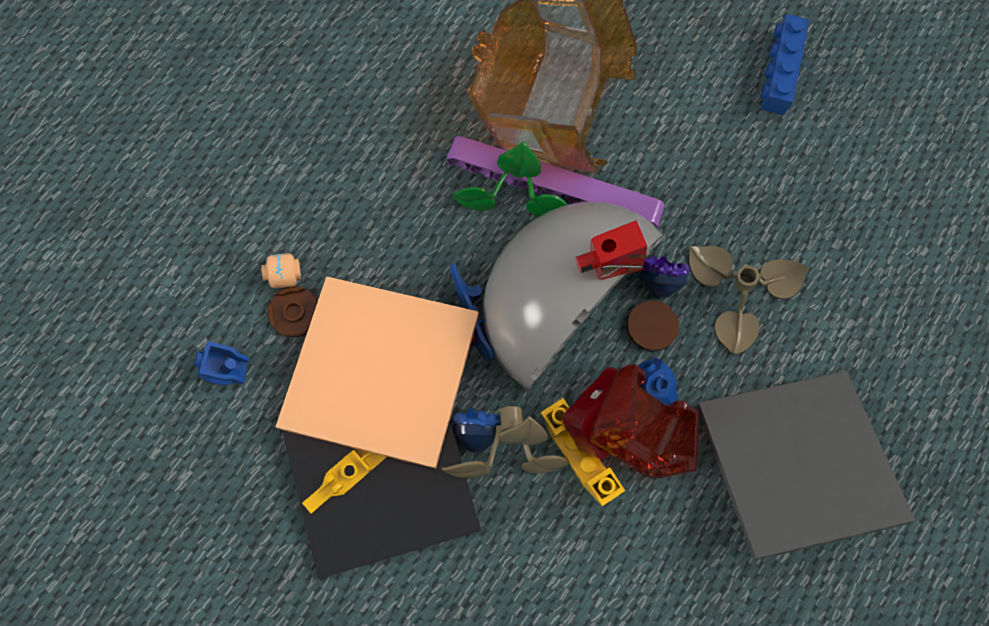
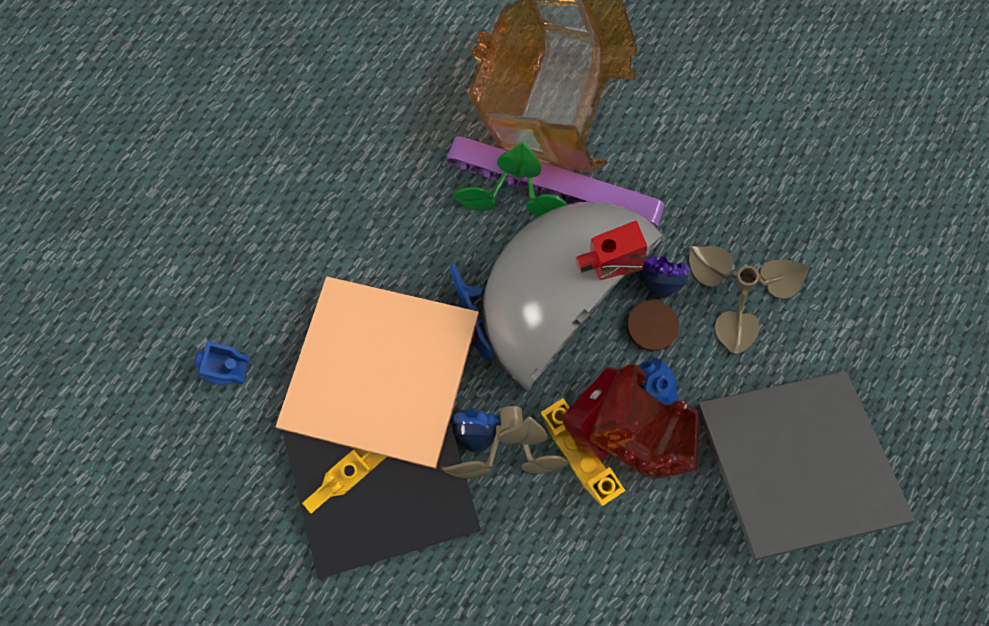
light nougat head [261,253,301,288] -> none
reddish brown tile [267,286,318,338] -> none
blue brick [760,14,810,115] -> none

